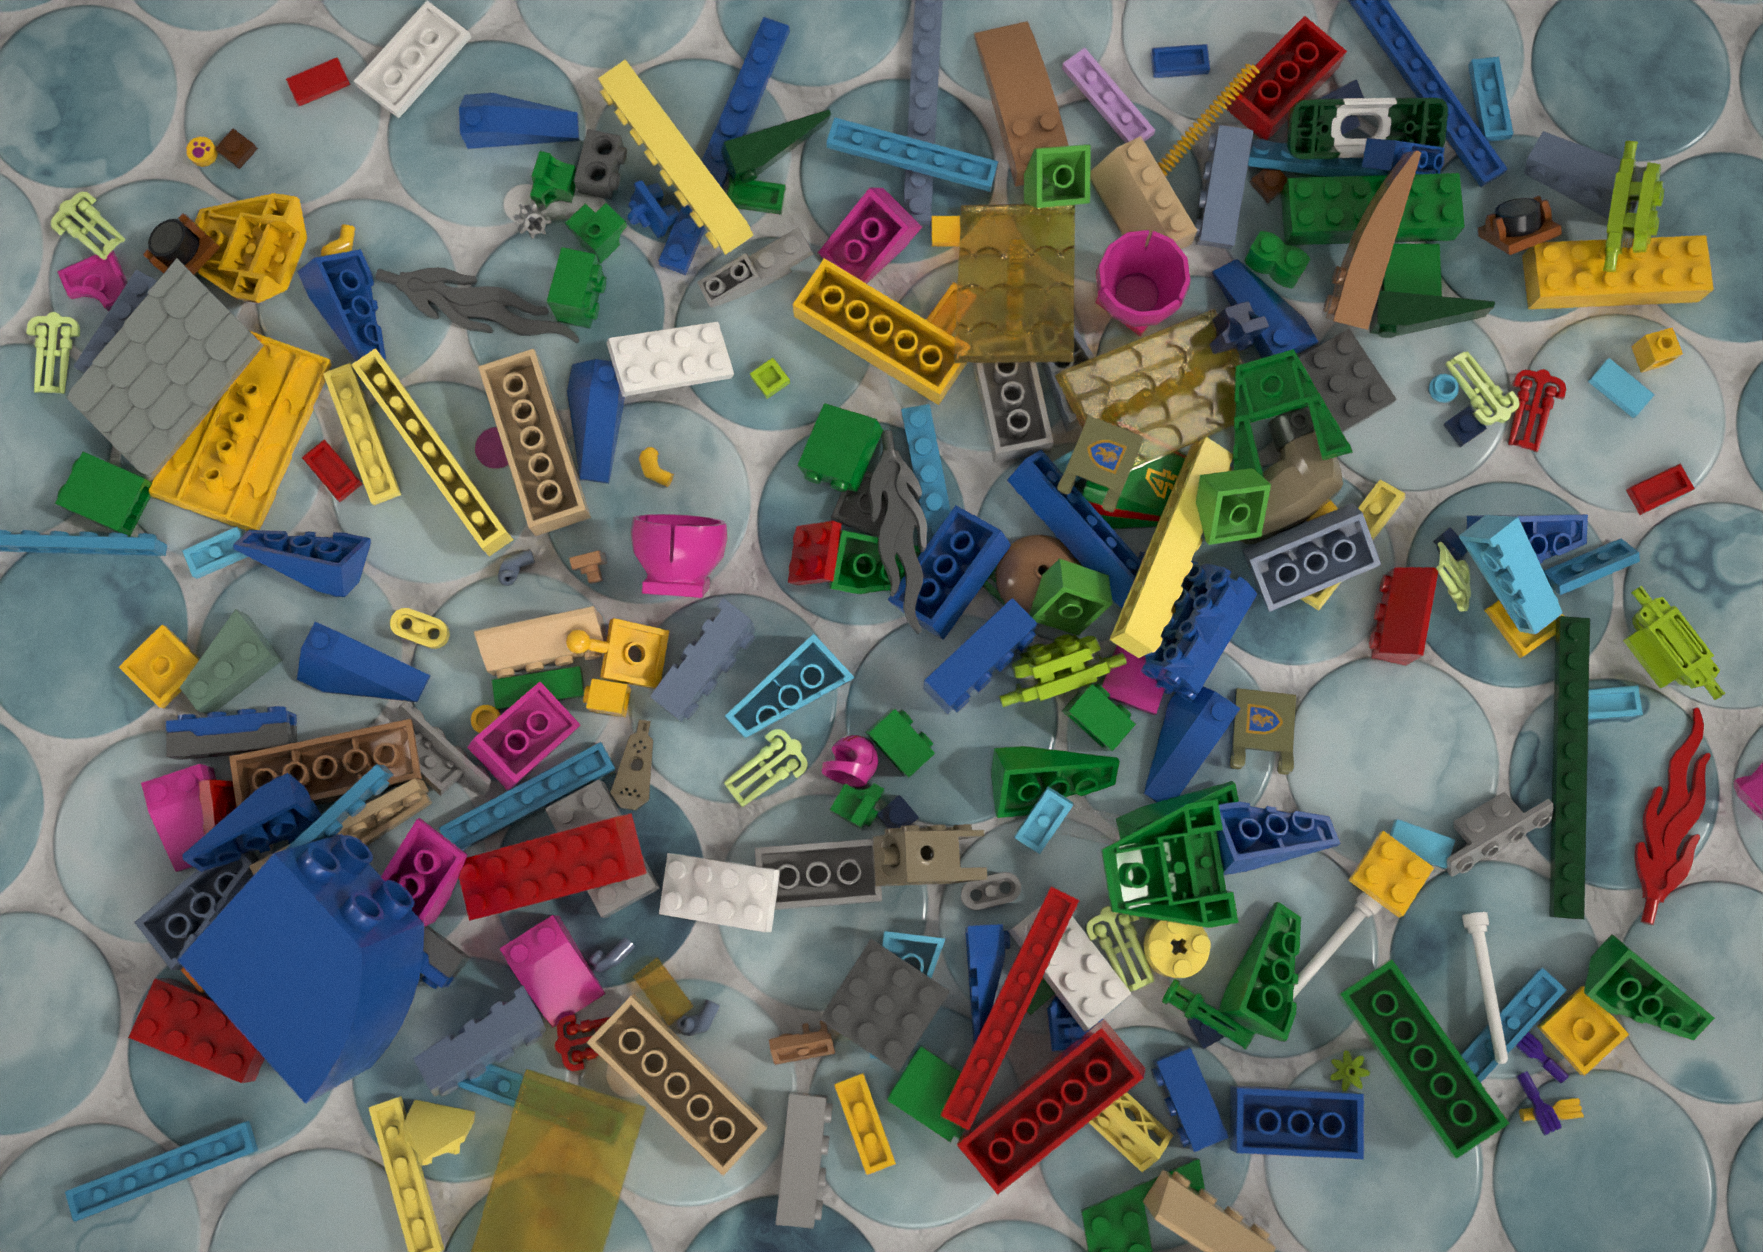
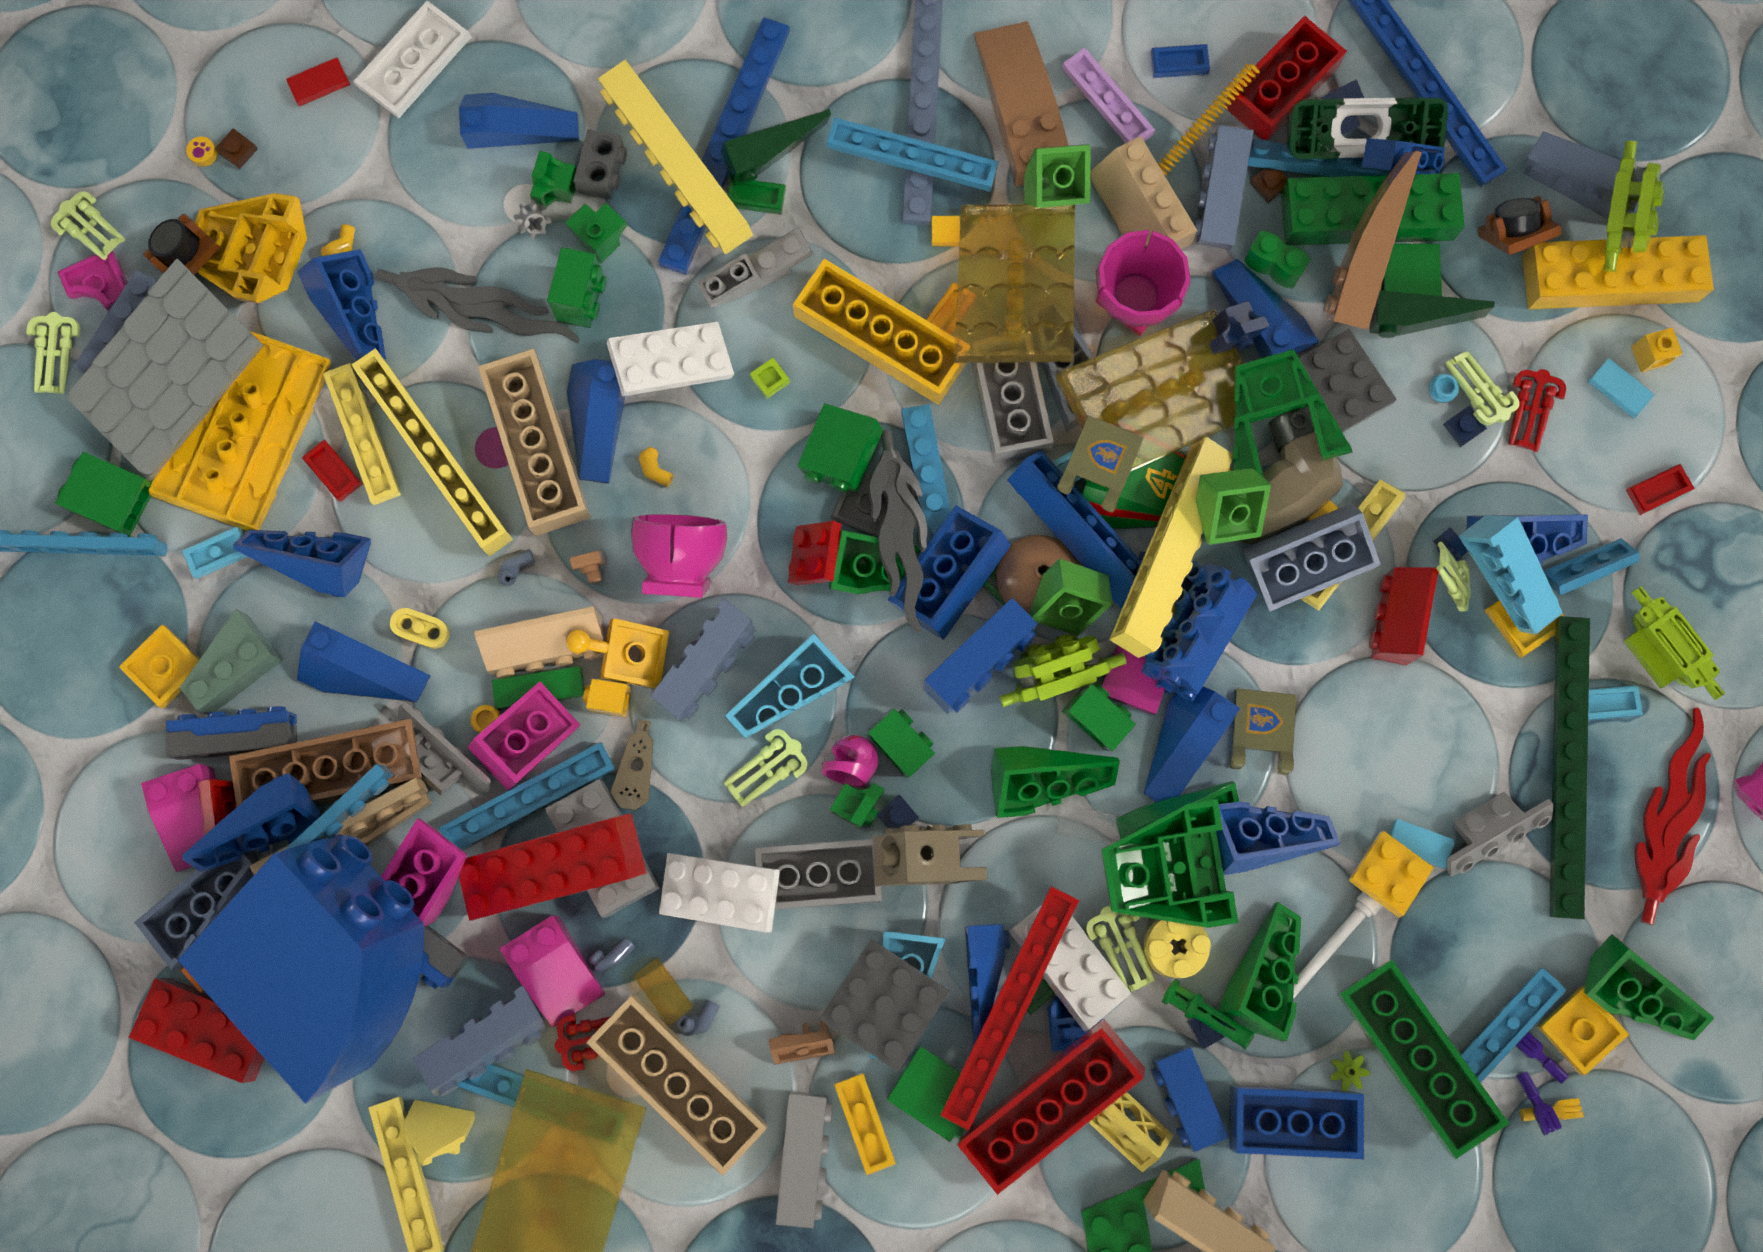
dark azure plate [65,1121,258,1222] -> none
blue hips [627,180,679,238] -> none
dark pink slope [818,187,922,284] -> none
light grey plate [961,872,1021,910] -> none
medium azure plate [1014,786,1073,854] -> none
white piece [1462,912,1508,1064] -> none
dark azure plate [1468,57,1514,142] -> none

